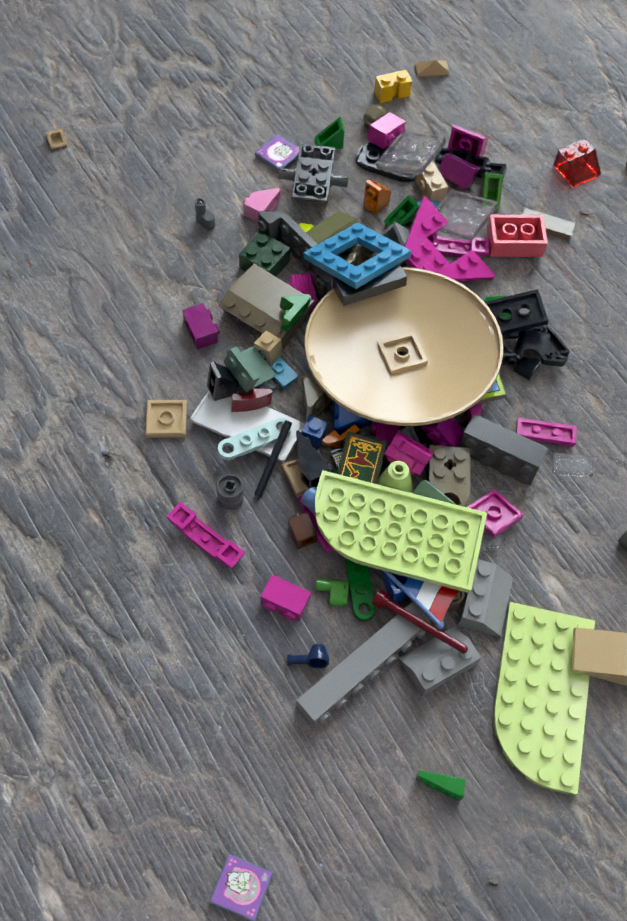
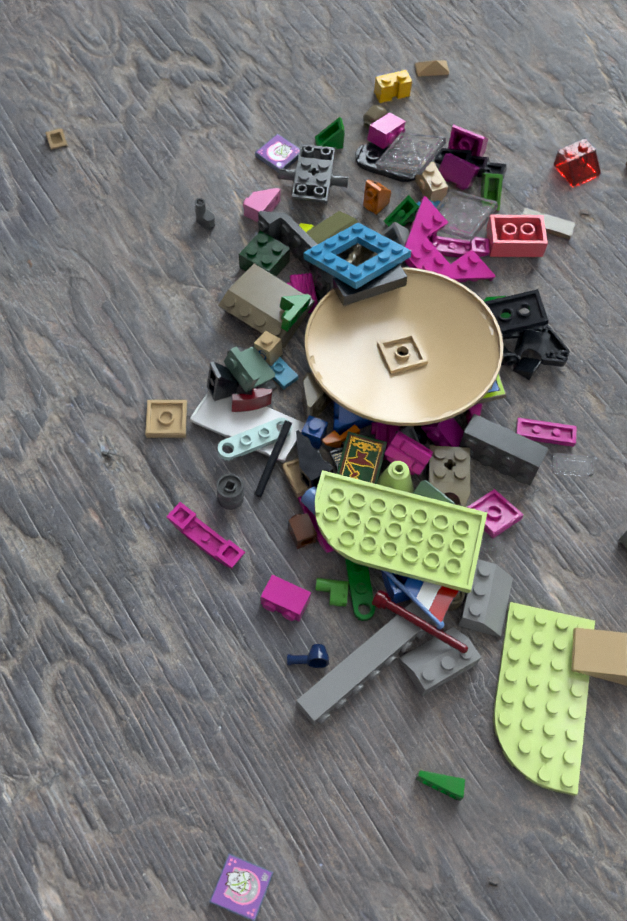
magenta brick [182,303,220,350] -> none

